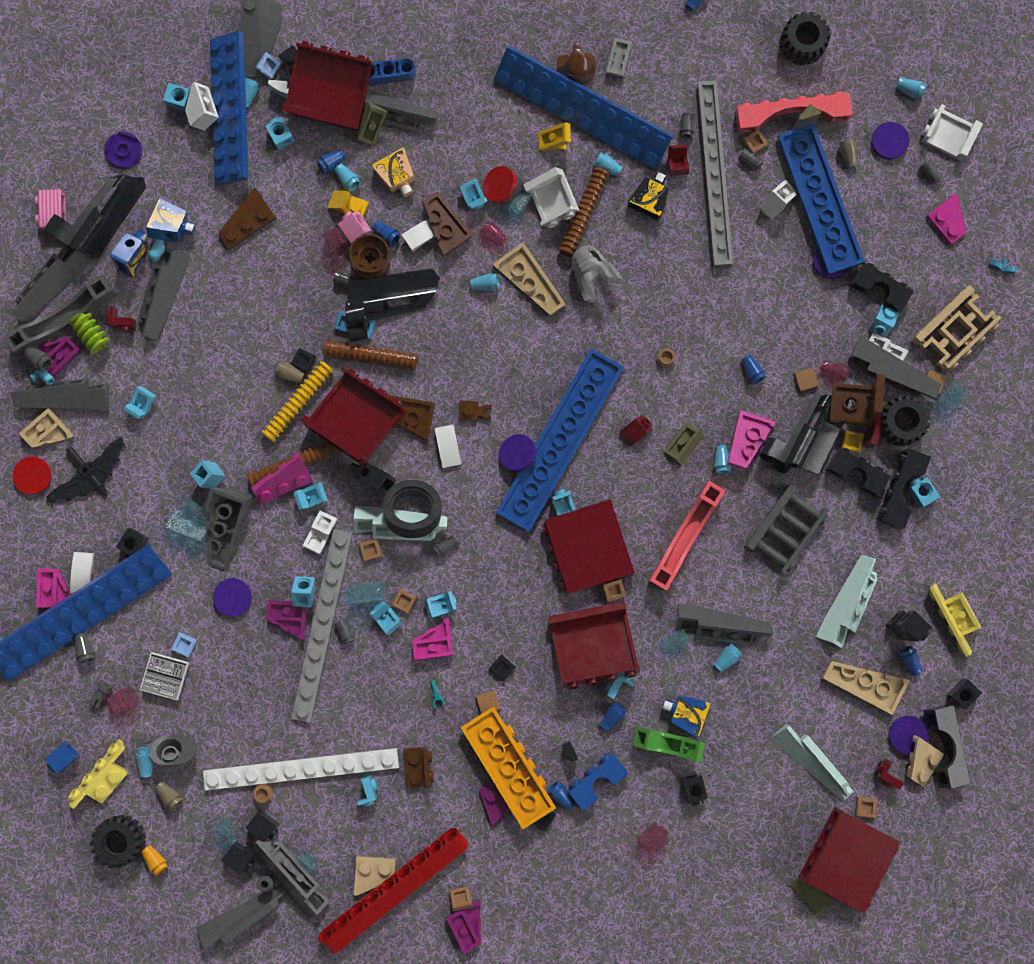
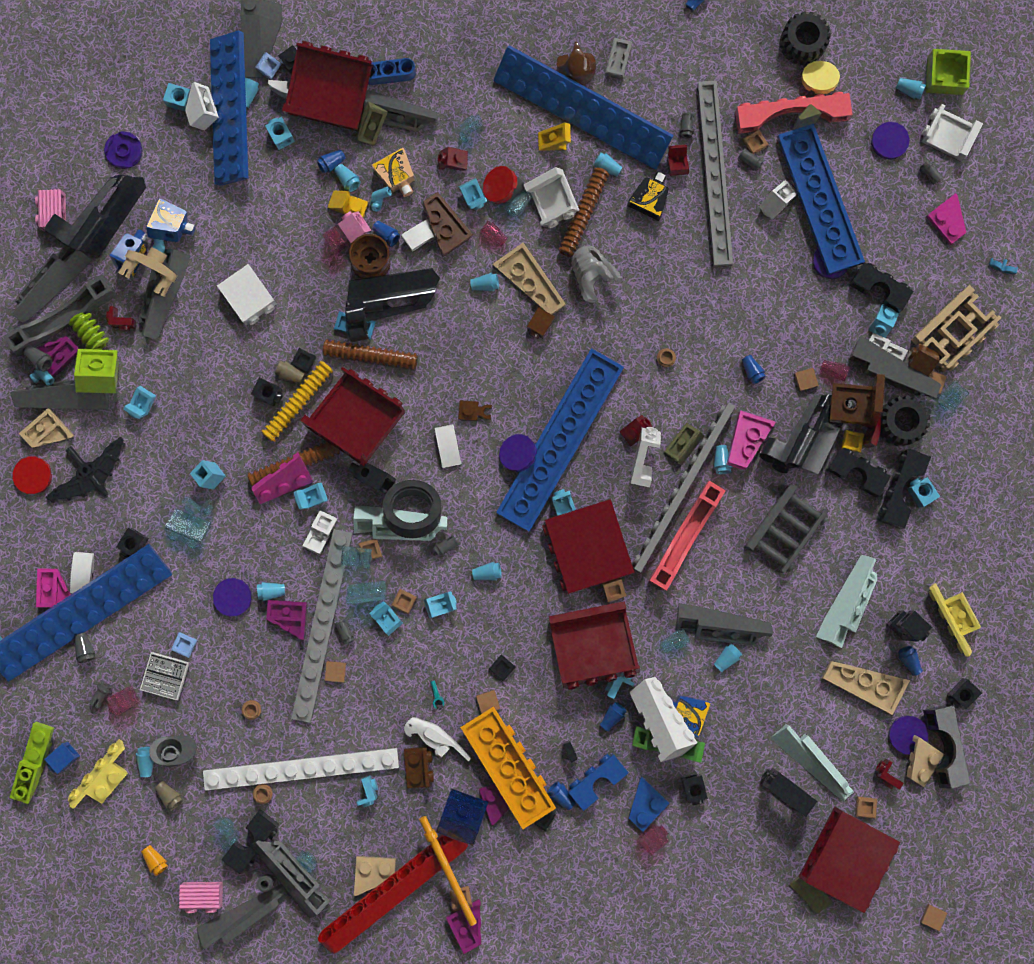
black tyre [90,815,146,868] -> none
dark grey wedge [205,487,253,571] -> none
reddish brown wing [219,187,277,249] -> none
medium azure brick [291,576,315,608] -> none
dark grey pin [333,271,359,287] -> none
reddish brown wing [387,395,435,441] -> none
dark pink wing [412,618,453,661] -> none
dark tan cone [838,139,858,168] -> none
none -> lime slope [10,722,54,804]
none -> lime container [74,349,119,393]
none -> tan connector [118,247,177,297]
none -> bright pink brick [179,882,223,913]
none -> white panel [217,264,277,325]
none -> medium nougat plate [242,700,262,720]
none -> black brick [251,377,283,406]
none -> medium azure cone [257,582,285,601]
none -> medium nougat tile [325,661,346,682]
none -> clear light blue bracket [341,546,372,568]
none -> medium azure arm [370,187,392,212]
none -> white animal [404,717,471,761]
none -> light orange bar [419,816,477,926]
none -> clear blue container [436,788,488,846]
none -> dark red bracket [437,147,468,171]
none -> clear light blue bracket [458,114,483,146]
none -> medium azure cone [472,561,502,580]
none -> reddish brown brick [527,307,555,339]
none -> blue wing [628,777,670,832]
none -> white wedge [630,677,697,762]
none -> white panel [631,427,661,487]
none -> light grey plate [632,402,735,573]
none -> black window [761,768,818,817]
none -> light yellow tile [801,61,840,94]
none -> reddish brown brick [907,343,940,376]
none -> medium nougat tile [920,904,947,931]
none -> lime container [926,49,971,95]

